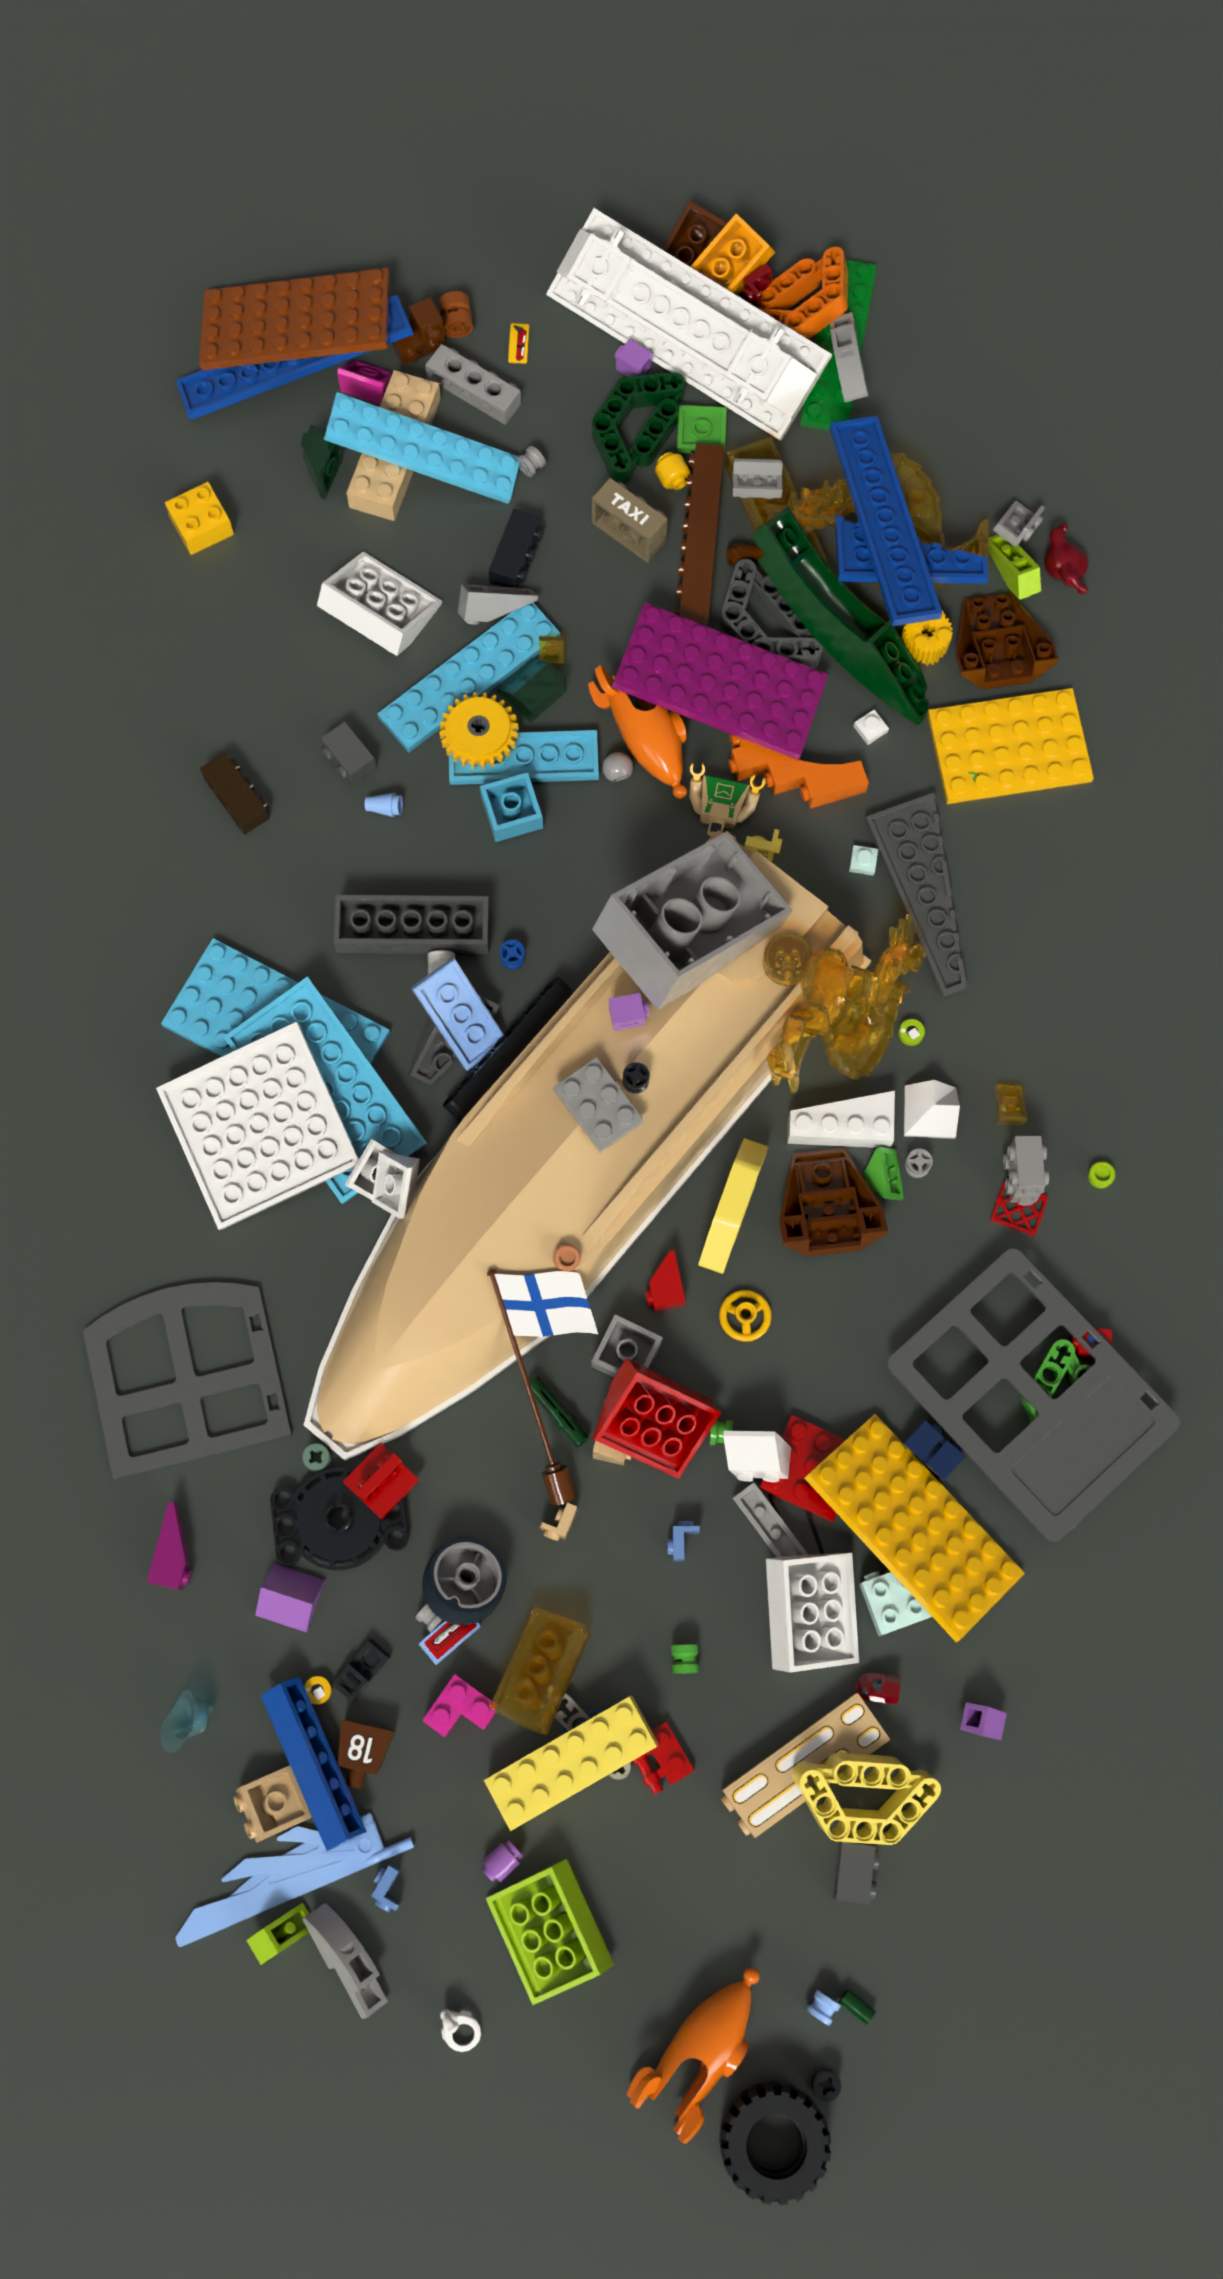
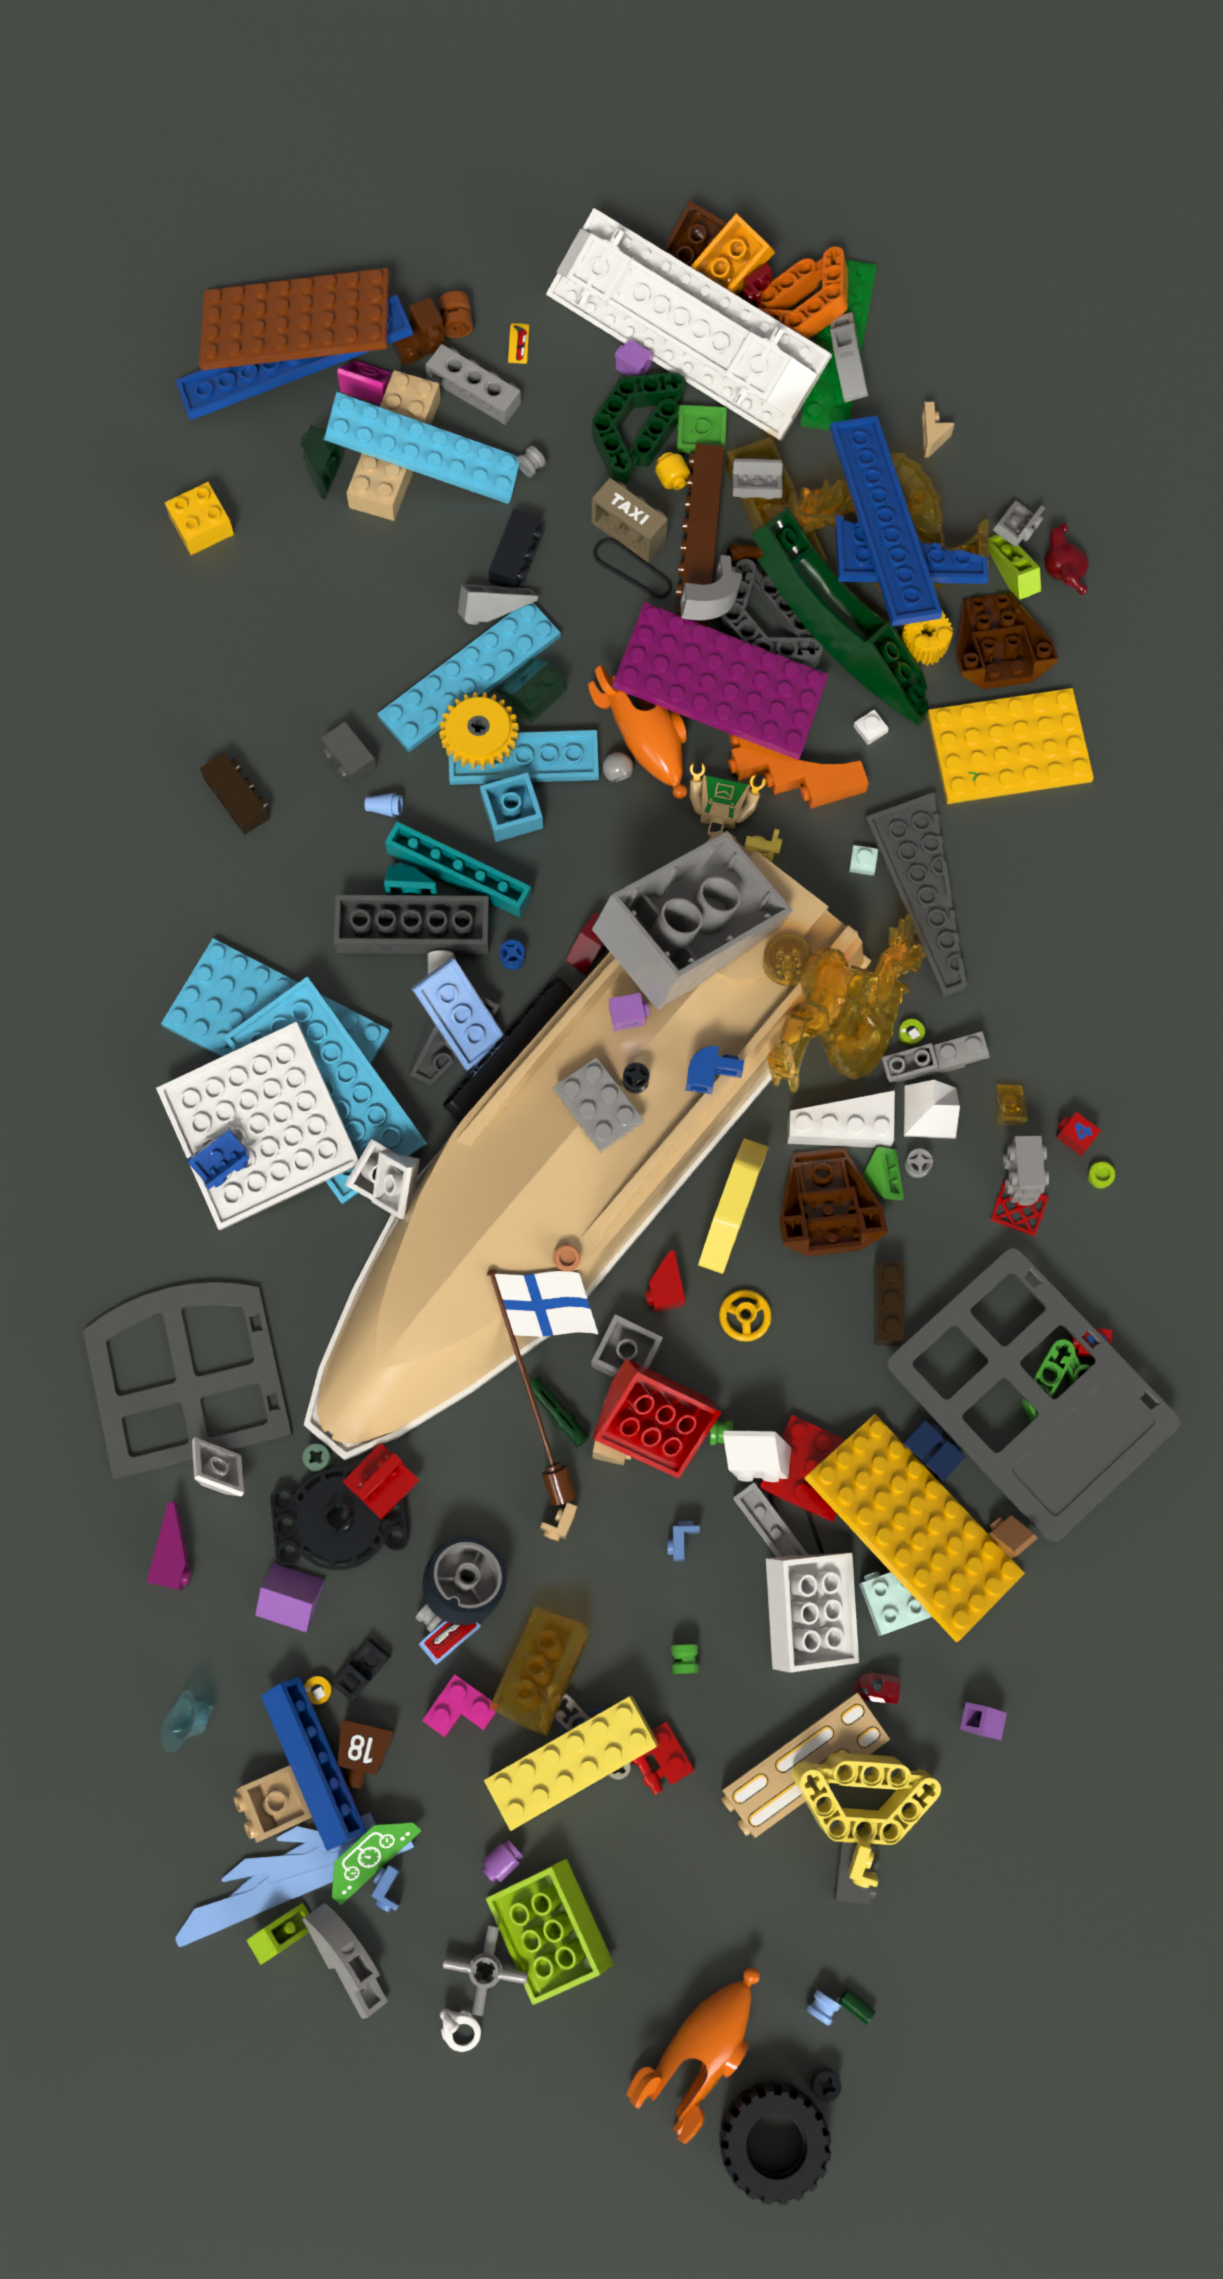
white slope [317,552,442,656] -> none
clear yellow plate [539,636,564,663] -> none
none -> blue bracket [187,1127,250,1190]
none -> white slope [192,1437,244,1496]
none -> bright green sticker [332,1822,422,1905]
none -> teal slope [384,863,438,896]
none -> teal brick [385,822,532,918]
none -> light grey bar [443,1925,528,2016]
none -> dark red slope [566,913,607,975]
none -> black piece [593,539,672,598]
none -> light grey arch [680,555,742,620]
none -> blue brick [685,1046,744,1094]
none -> light yellow bracket [849,1838,878,1888]
none -> dark brown brick [873,1262,905,1346]
none -> light grey slope [882,1031,990,1082]
none -> tan slope [922,402,954,457]
none -> medium nougat slope [988,1515,1037,1559]
none -> red brick [1056,1112,1101,1156]

